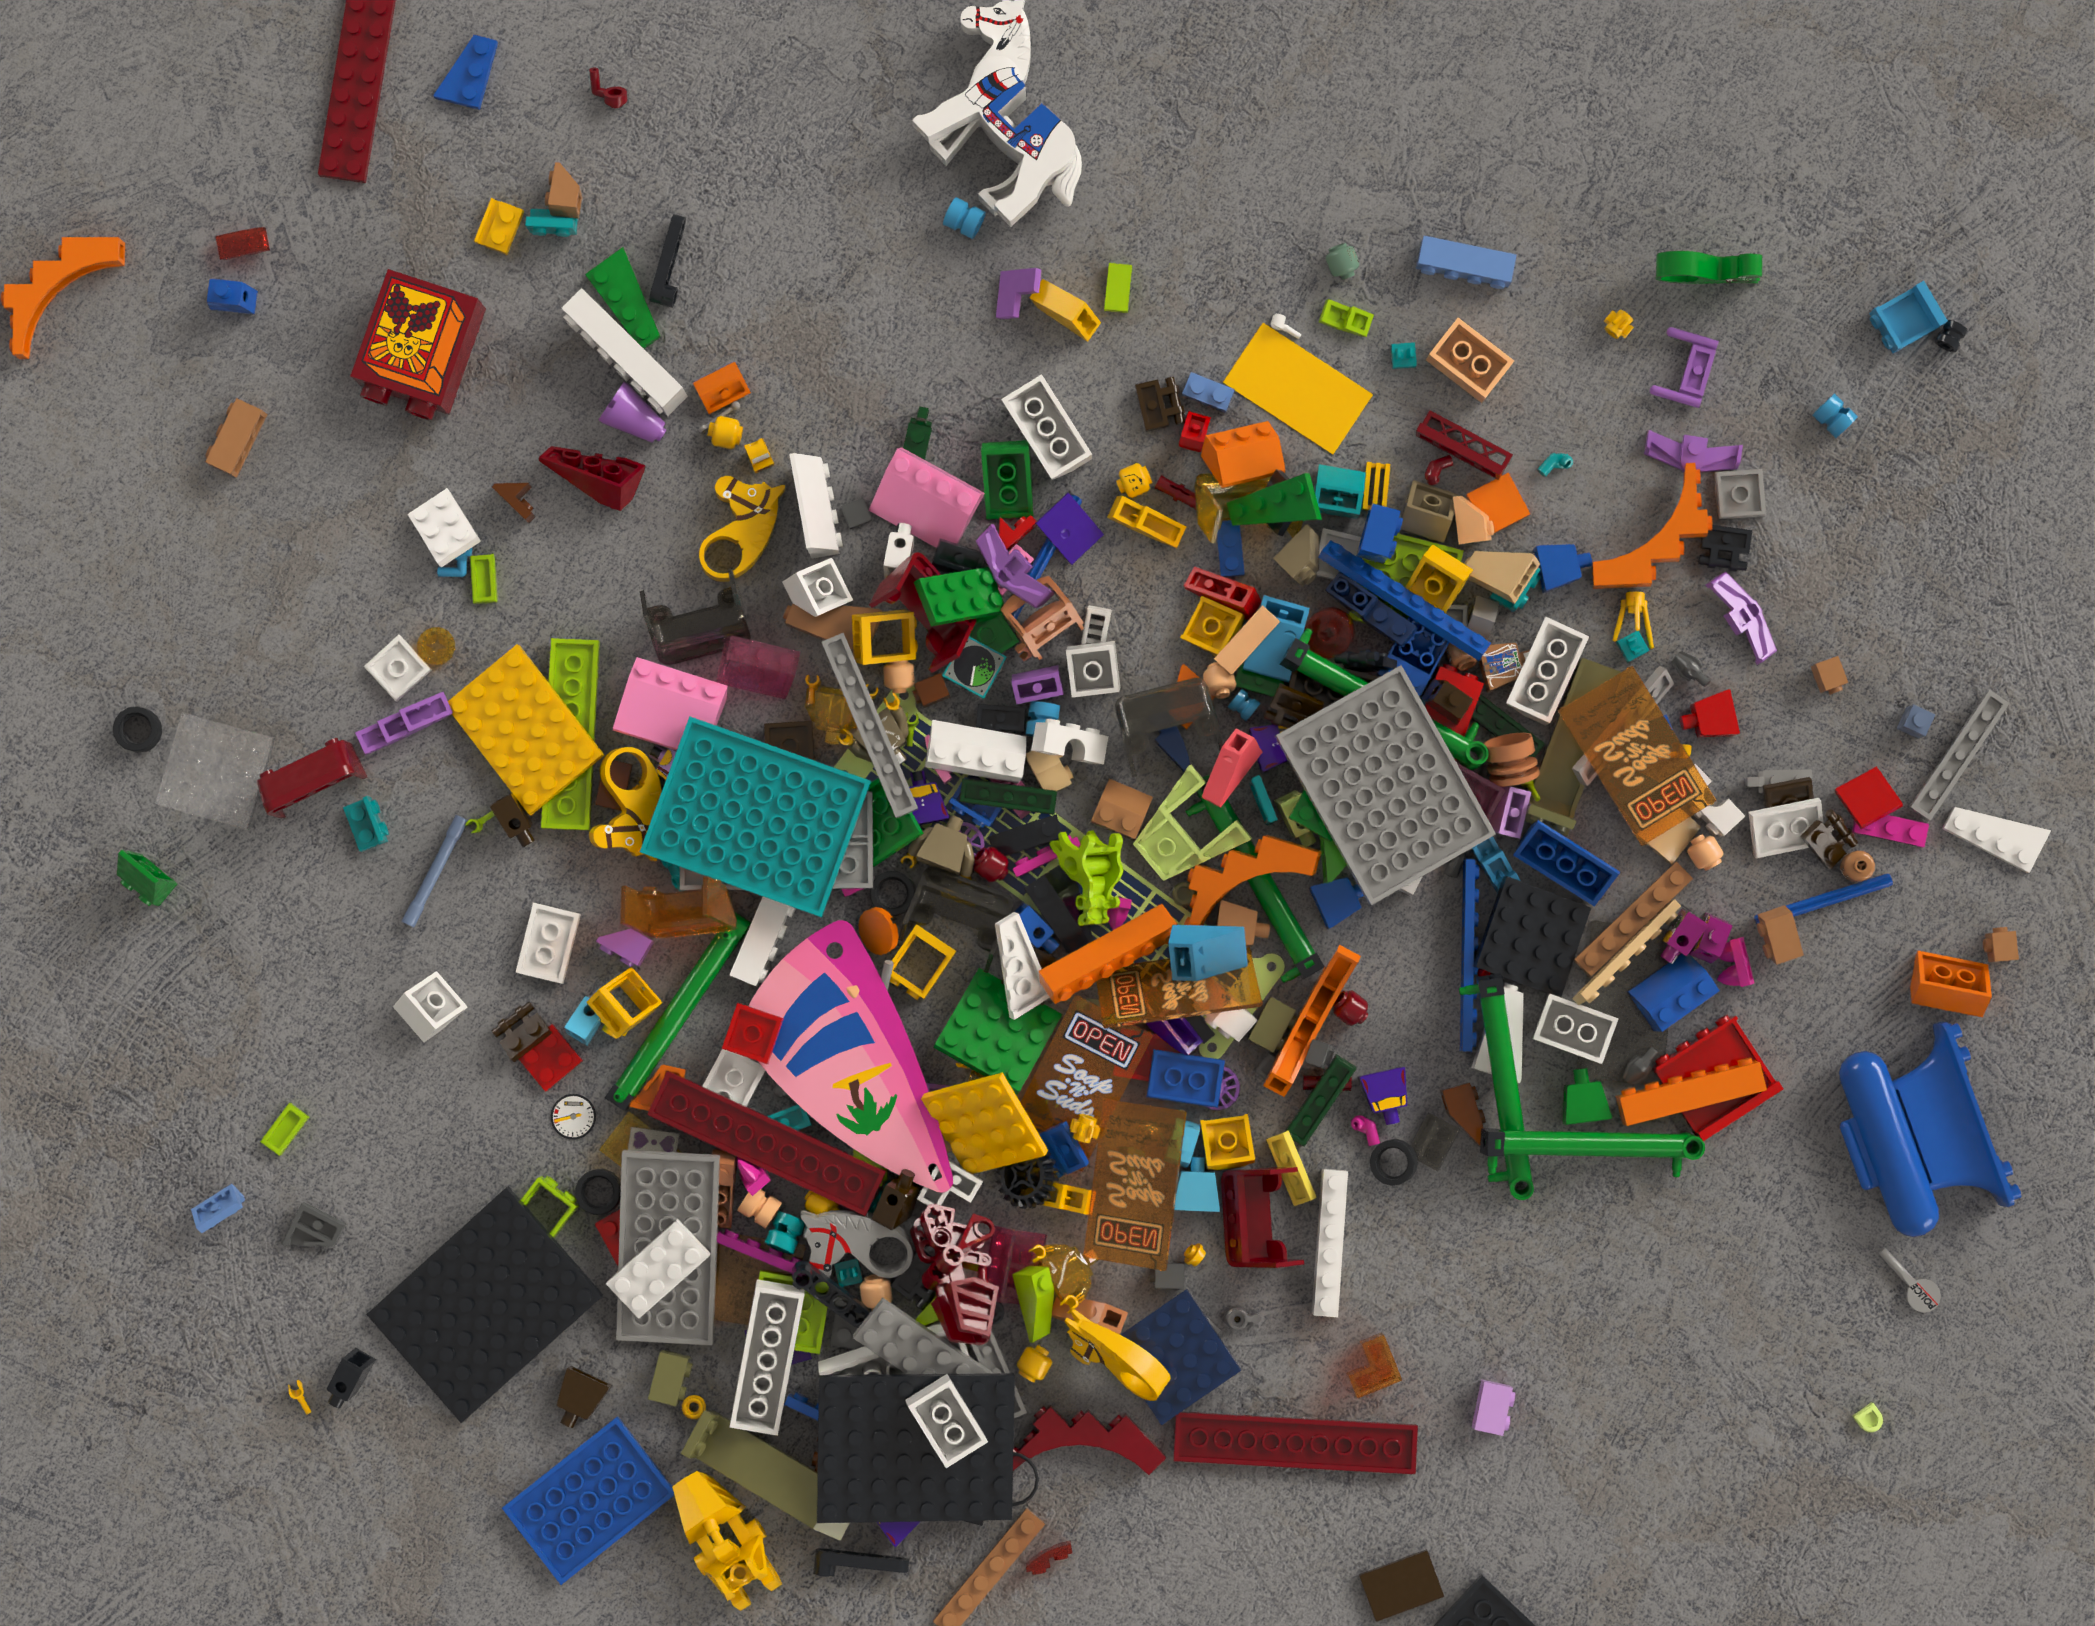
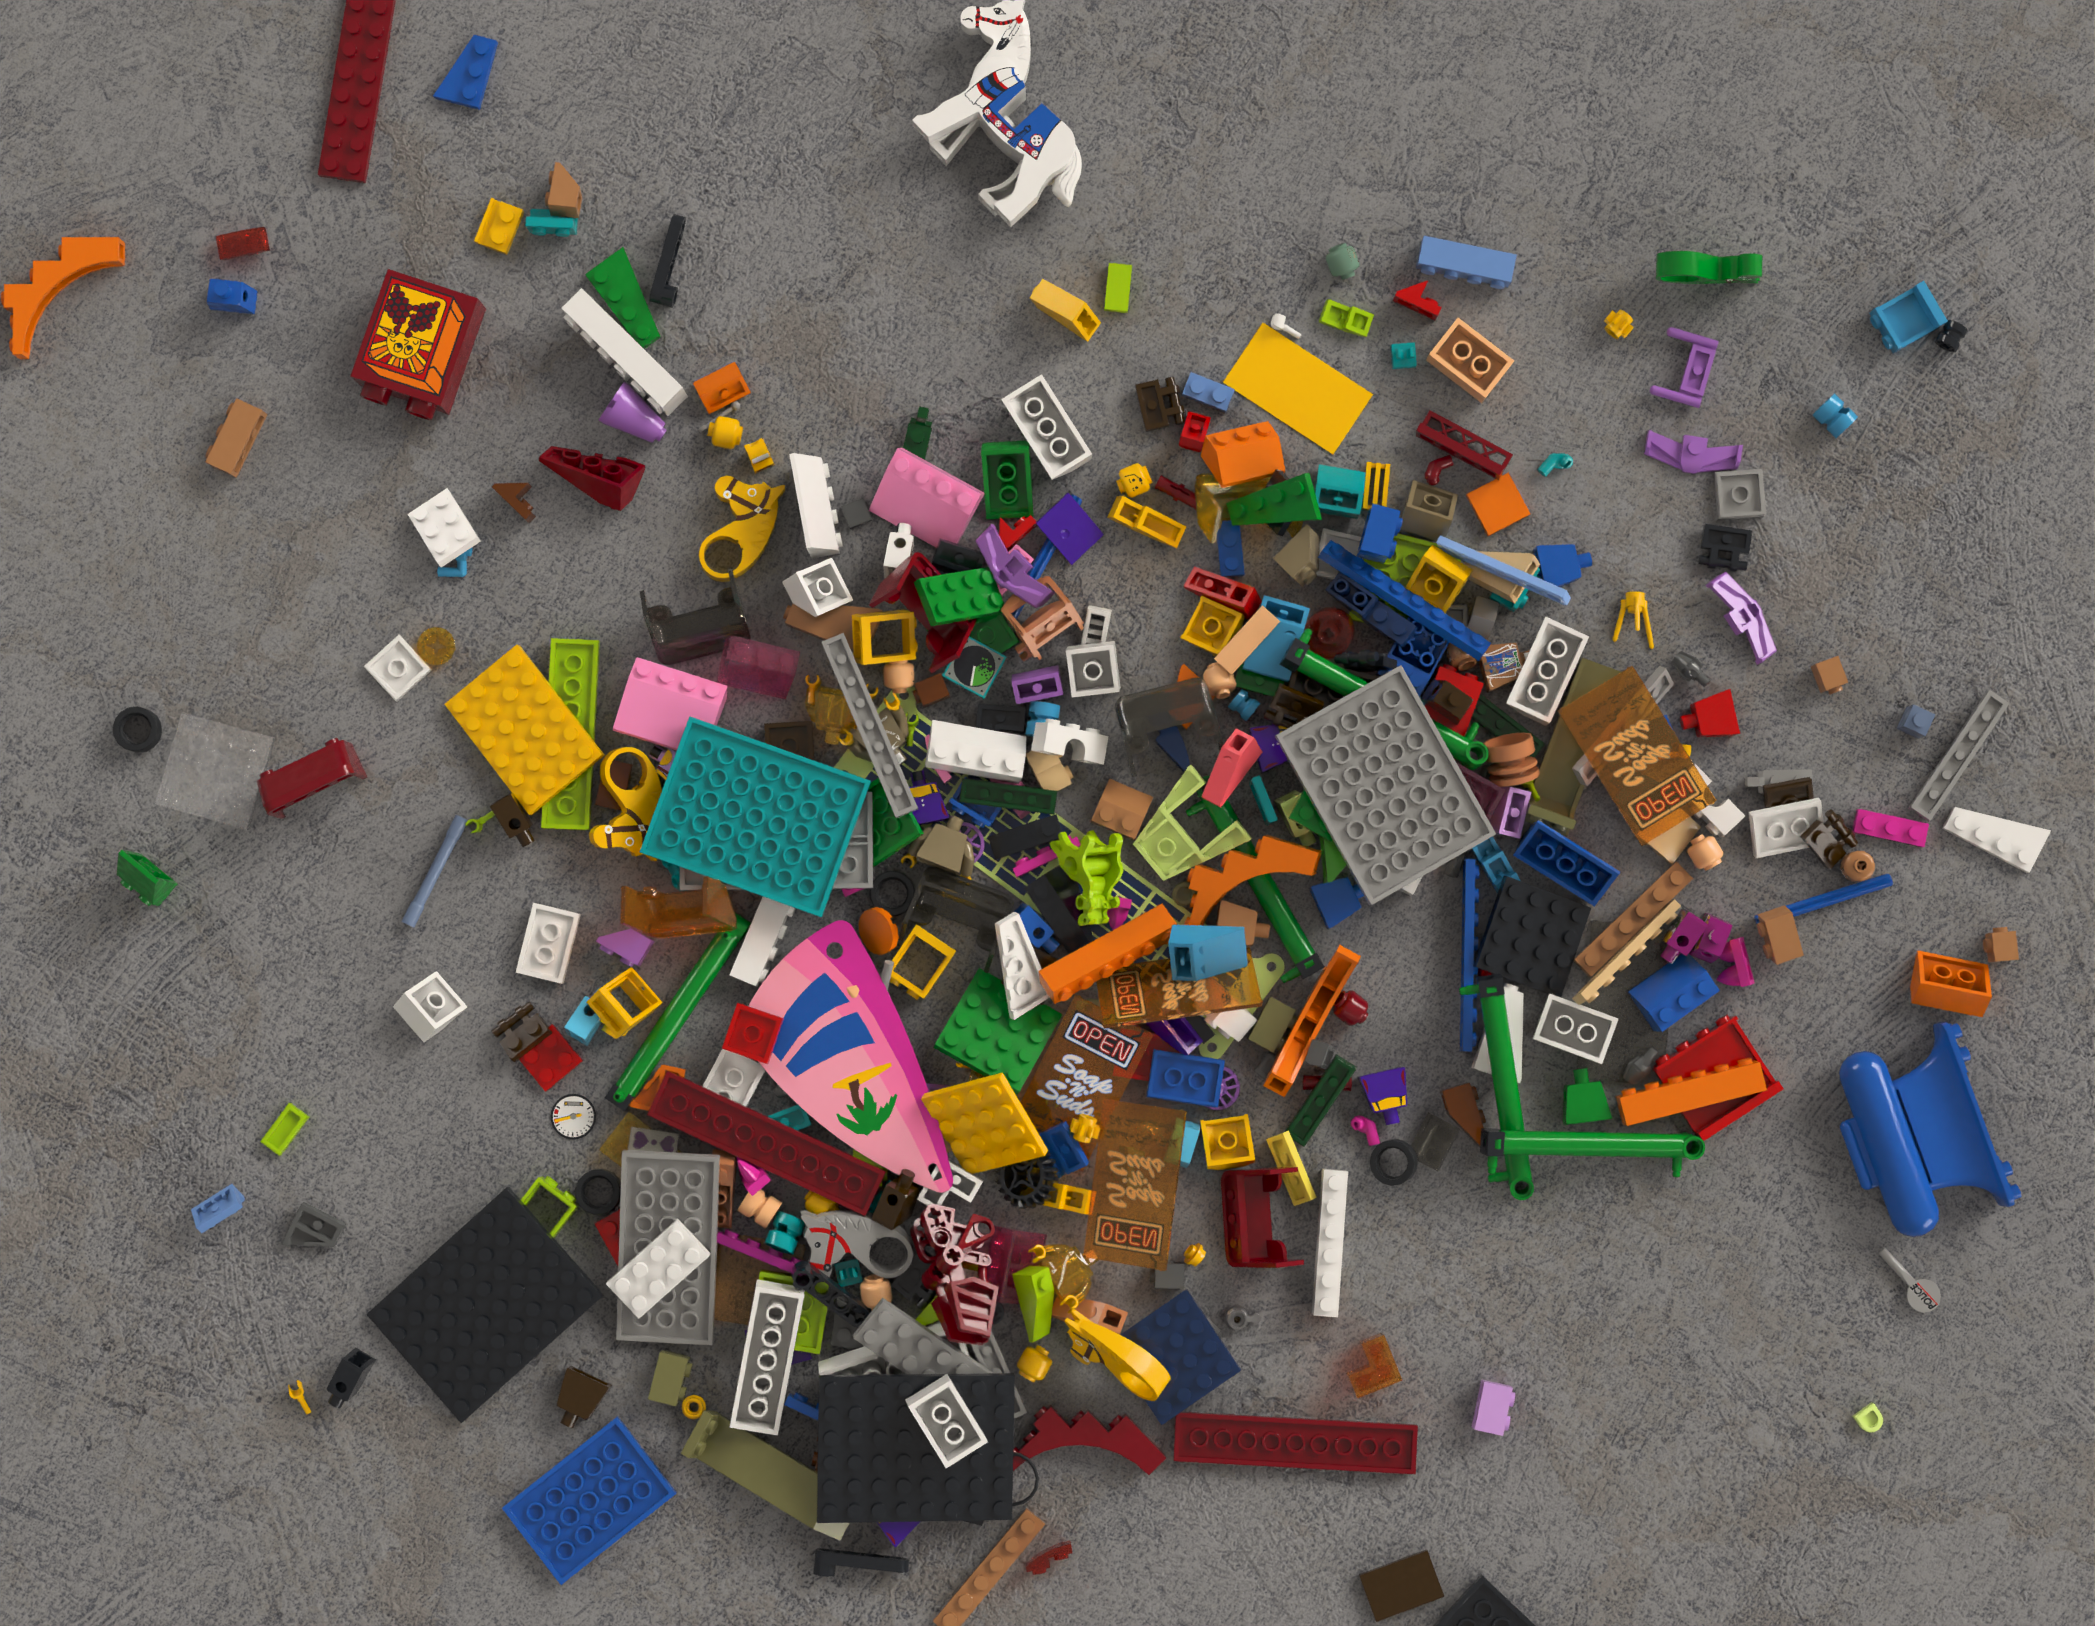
teal bracket [343,796,389,852] -> none
medium lavender slope [355,692,453,755] -> none
lime tile [470,554,498,604] -> none
dark red plate [589,67,628,108] -> none
yellow piece [672,1471,782,1611] -> none
dark azure wheel [943,197,986,239] -> none
dark red head [973,847,1009,882] -> none
medium lavender tile [996,268,1041,319] -> none
medium azure torso [1173,1157,1220,1212] -> none
light nougat slope [1453,496,1494,544] -> none
orange arch [1592,463,1712,589] -> none
teal tile [1616,631,1650,663] -> none
red tile [1835,766,1903,829] -> none
none -> red slope [1393,281,1442,321]
none -> light blue tile [1436,535,1571,605]

